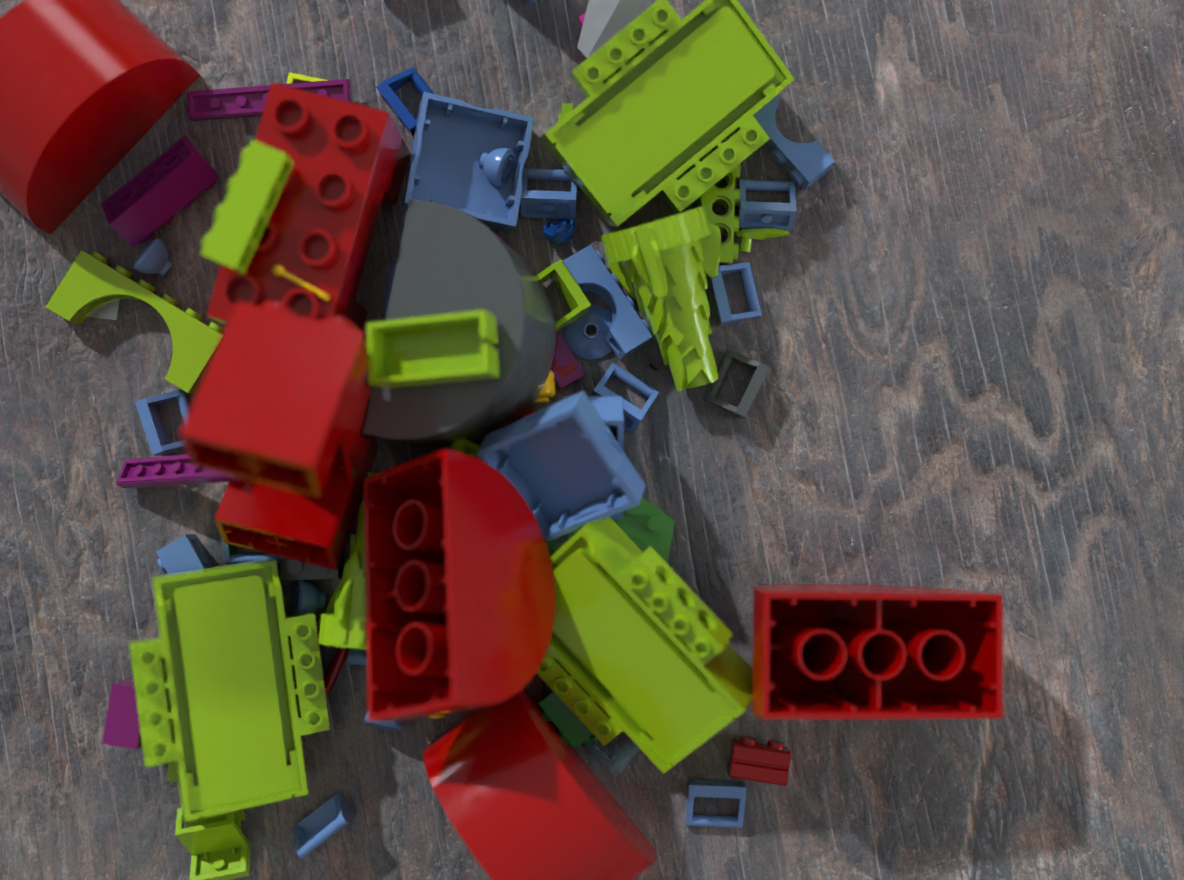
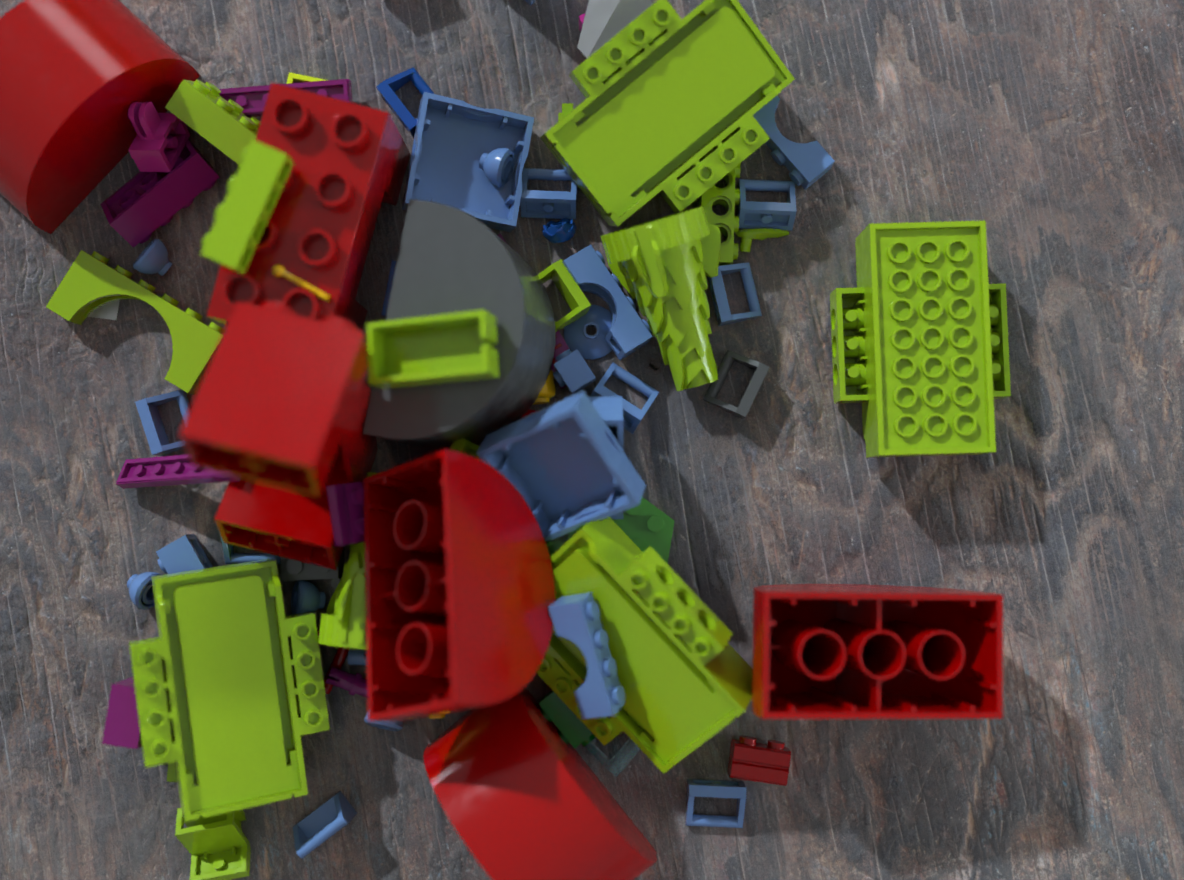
none -> medium blue brick [127,572,162,610]
none -> dark pink brick [128,102,190,172]
none -> lime piece [165,79,261,166]
none -> magenta pin [325,666,368,698]
none -> magenta plate [327,481,365,546]
none -> medium blue arch [548,592,625,719]
none -> medium blue brick [552,349,596,395]
none -> lime piece [830,220,1011,458]

